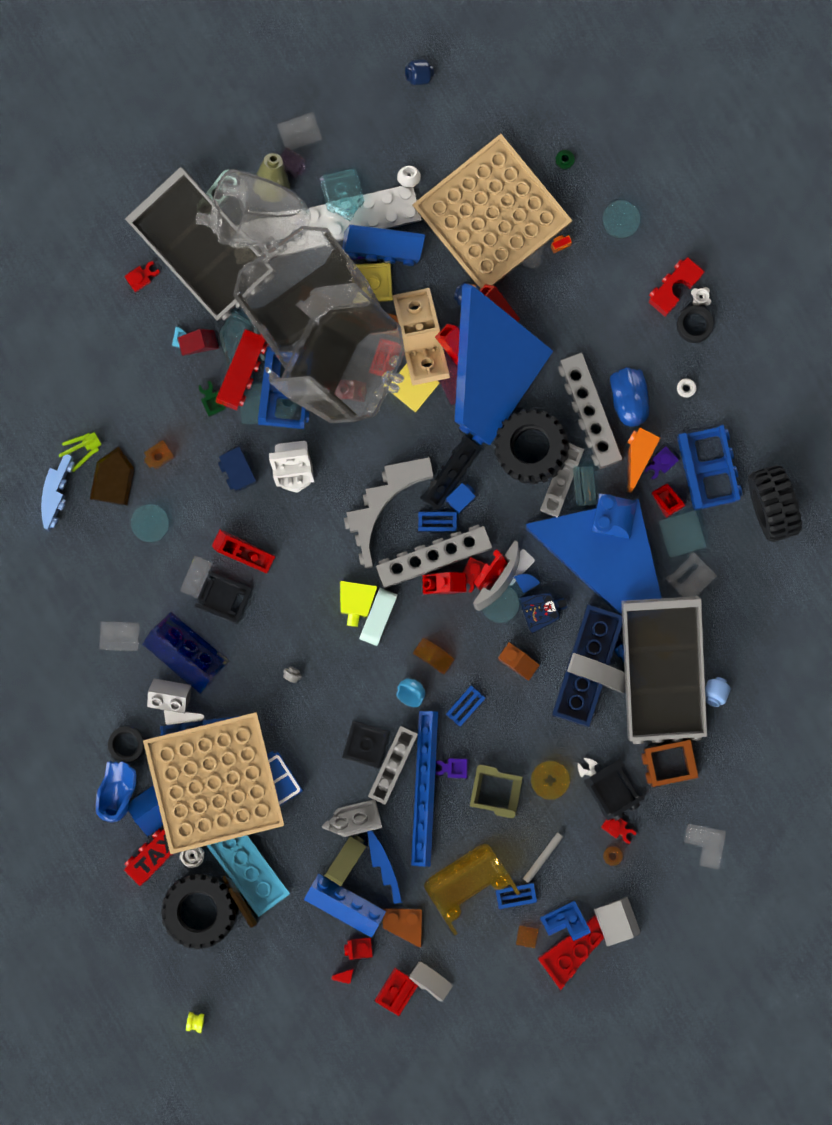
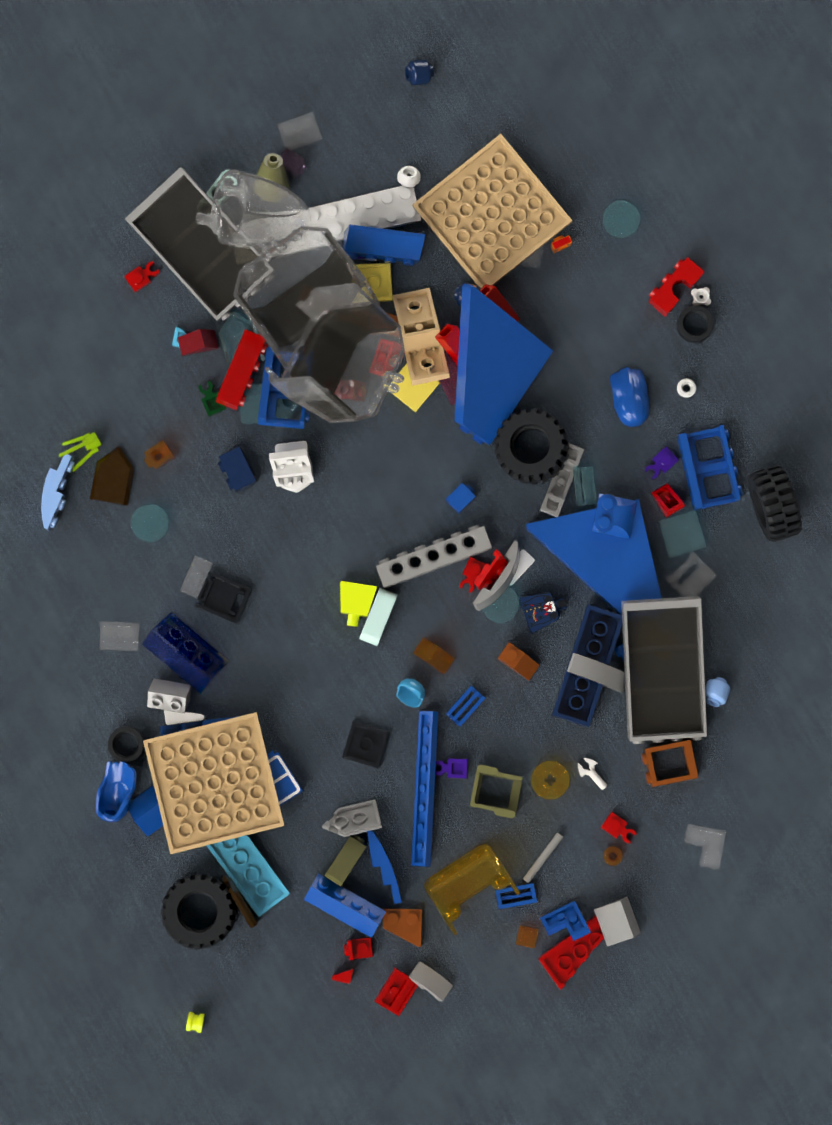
red brick [124,828,173,886] -> none
white plate [180,847,204,868] -> none
red slope [212,530,275,574] -> none
light grey plate [283,667,302,683] -> none
clear light blue tile [319,168,365,221] -> none
light grey arch [344,457,433,569] -> none
light grey brick [368,726,418,805] -> none
blue tile [418,512,457,532] -> none
black hinge [420,436,482,510] -> none
red slope [422,572,466,594] -> none
blue tile [514,574,540,593] -> none
dark green plate [556,150,575,169] -> none
light grey brick [558,353,622,469] -> none
black panel [584,759,644,821] -> none
orange slope [627,428,660,493] -> none

